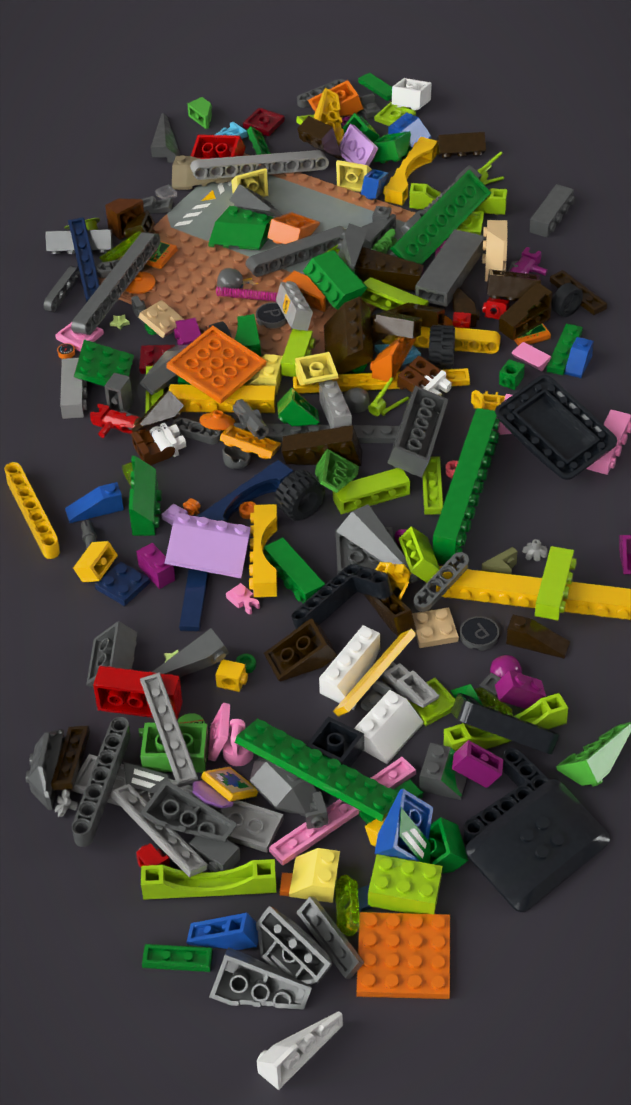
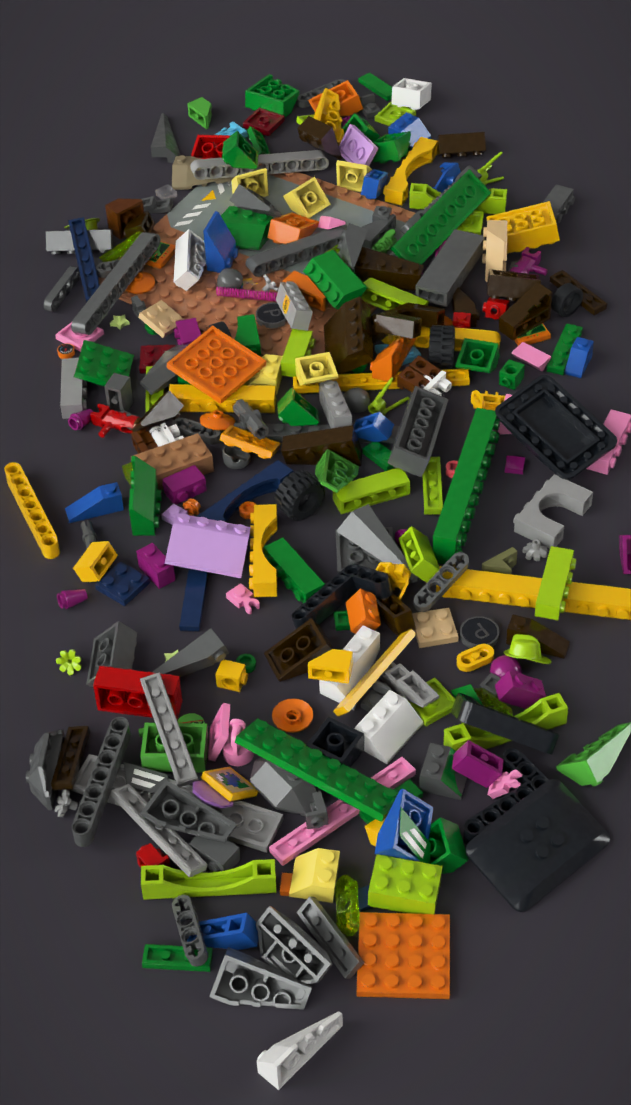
none -> lime plant [56,649,82,675]
none -> magenta cone [57,589,88,609]
none -> magenta cone [68,409,93,430]
none -> medium nougat brick [131,433,214,490]
none -> magenta brick [162,465,207,505]
none -> dark grey beam [172,895,208,967]
none -> white wedge [174,229,206,291]
none -> blue slope [203,211,238,273]
none -> green slope [222,131,258,169]
none -> green wedge [245,74,299,117]
none -> light grey plant [262,274,279,292]
none -> orange dish [272,699,313,733]
none -> light yellow slope [283,177,331,218]
none -> yellow slope [308,649,353,683]
none -> bright pink slope [318,216,346,229]
none -> green tile [334,611,350,631]
none -> orange brick [346,588,381,634]
none -> blue slope [353,412,394,442]
none -> green plate [362,442,394,471]
none -> blue piece [432,162,461,193]
none -> green slope [455,338,500,373]
none -> yellow plate [456,644,494,672]
none -> yellow slope [486,201,560,254]
none -> bright pink plate [487,770,523,799]
none -> lime piece [504,634,552,664]
none -> magenta tile [505,455,525,474]
none -> light grey arch [513,474,593,549]

